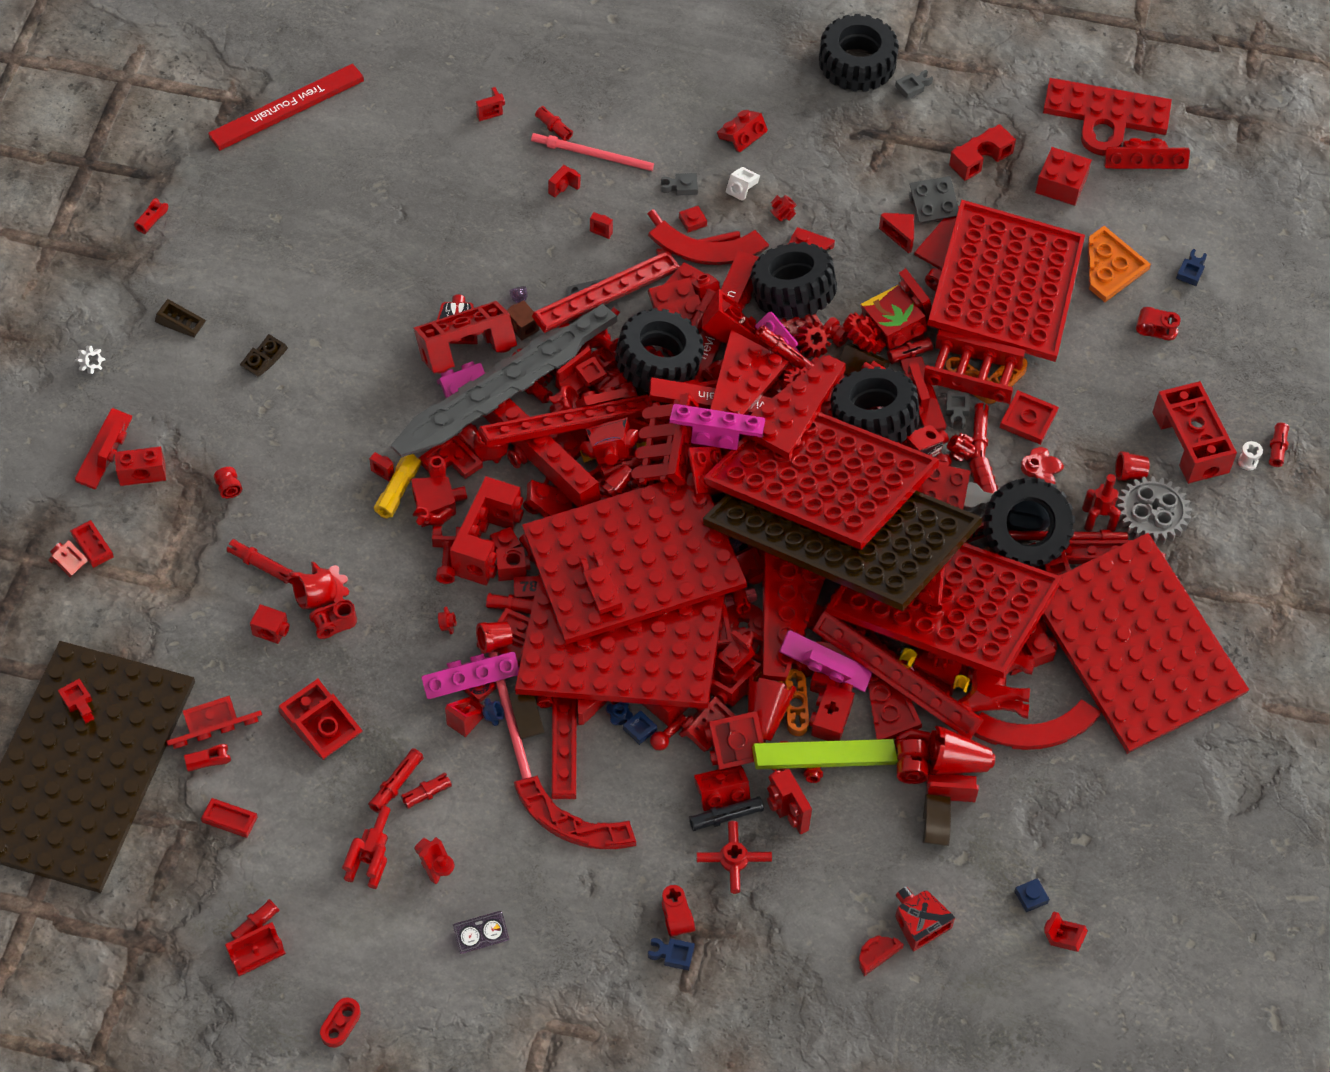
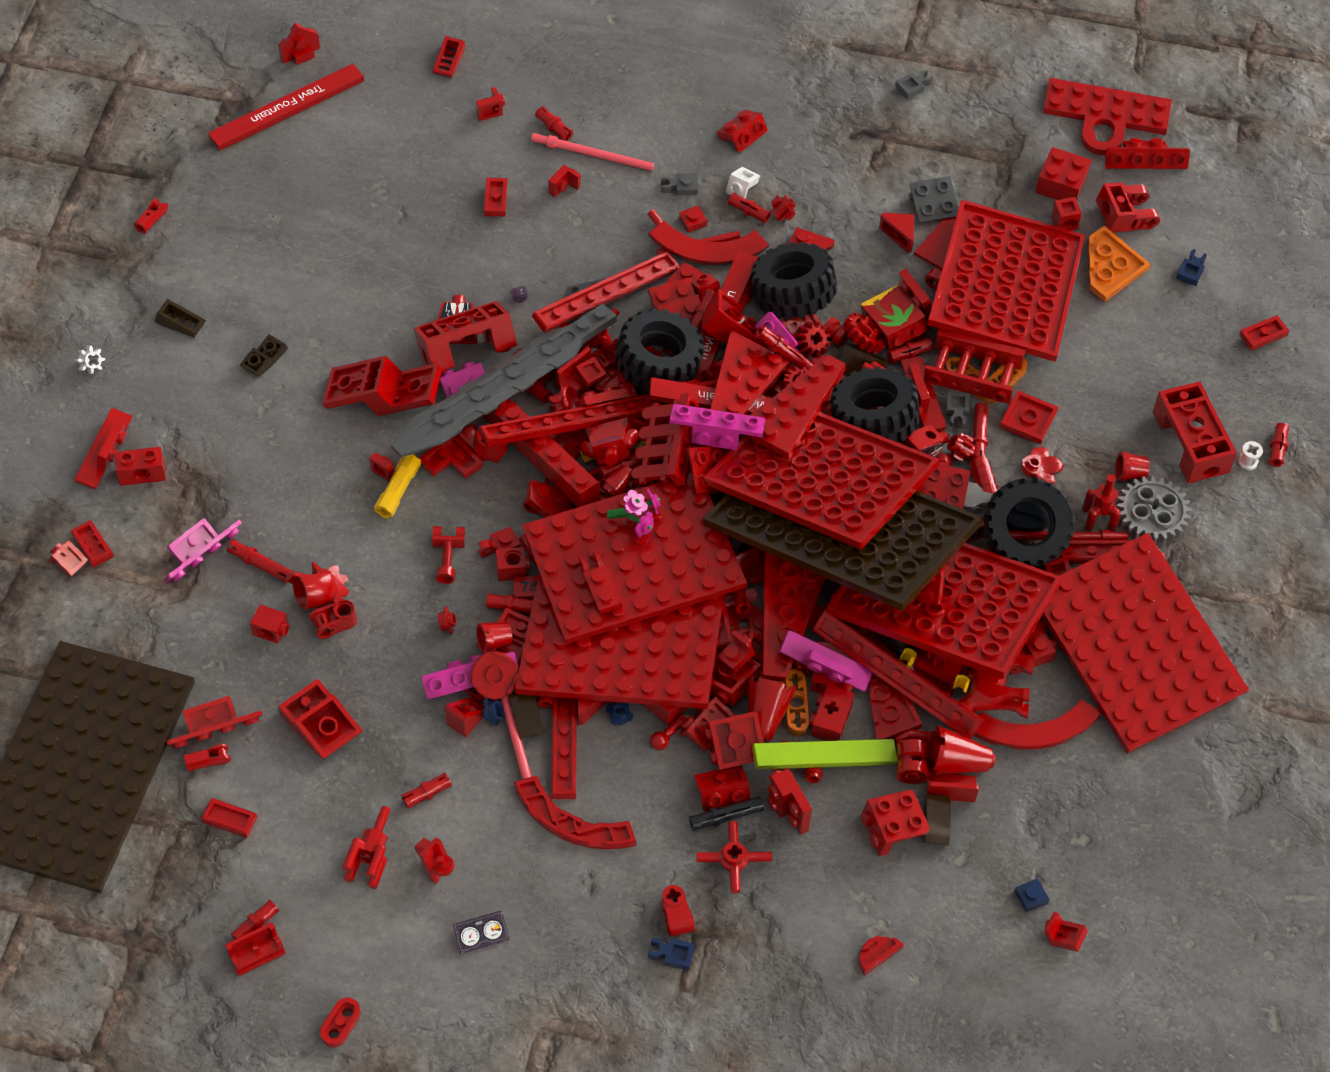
red plate [58,678,95,724] -> none
red wheel [214,467,243,499] -> none
red pin [368,748,424,813] -> none
red torso [411,456,467,527] -> none
red plate [450,476,524,586] -> none
red bush [506,445,528,469] -> none
copper brick [507,300,540,341] -> none
red plate [590,212,613,239] -> none
dark blue plate [623,710,657,745] -> none
black tyre [819,14,899,92] -> none
torso [895,887,955,952] -> none
red arch [949,124,1016,181] -> none
red piece [1136,307,1181,341] -> none
none -> bracket [164,518,242,584]
none -> red plate [278,23,320,65]
none -> red bracket [322,356,443,416]
none -> red slope [432,36,466,78]
none -> red tile [470,651,519,699]
none -> red plate [484,178,508,217]
none -> dark pink plant [607,488,661,537]
none -> red pin [728,192,771,224]
none -> red bracket [861,790,930,856]
none -> red brick [1051,197,1082,231]
none -> red brick [1095,182,1160,232]
none -> red plate [1239,315,1289,351]

